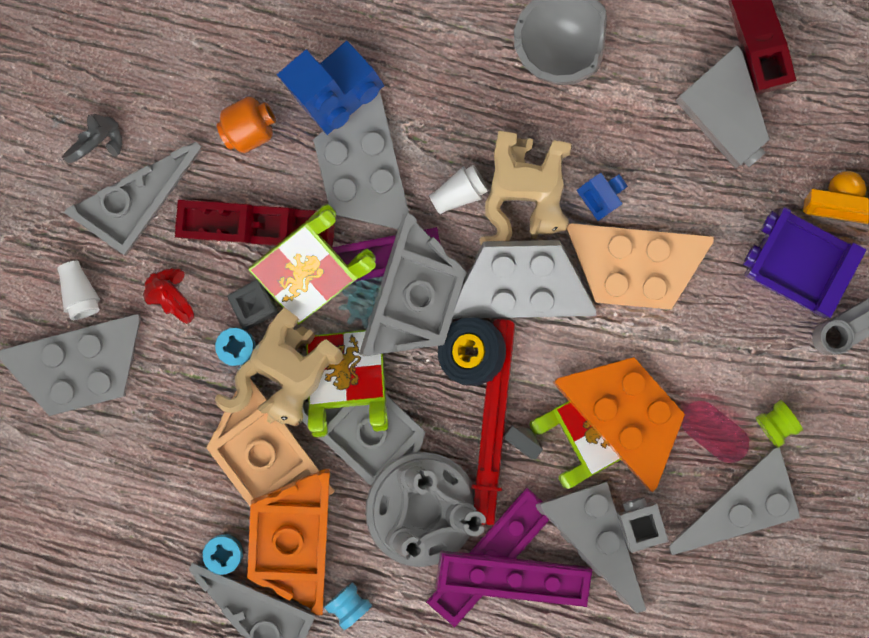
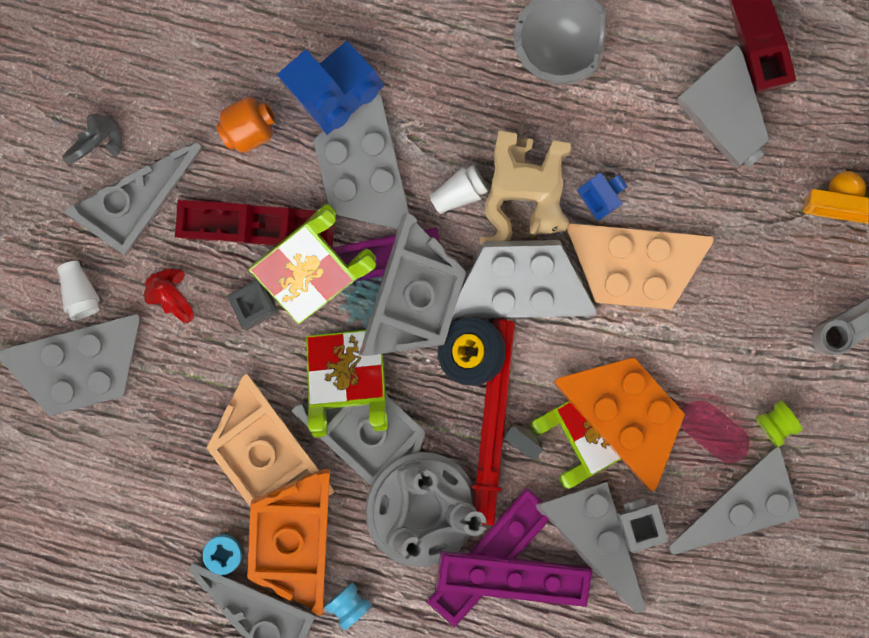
tan animal [215,307,343,426] -> none
medium azure wheel [215,328,256,366] -> none
dark purple panel [743,207,867,318] -> none

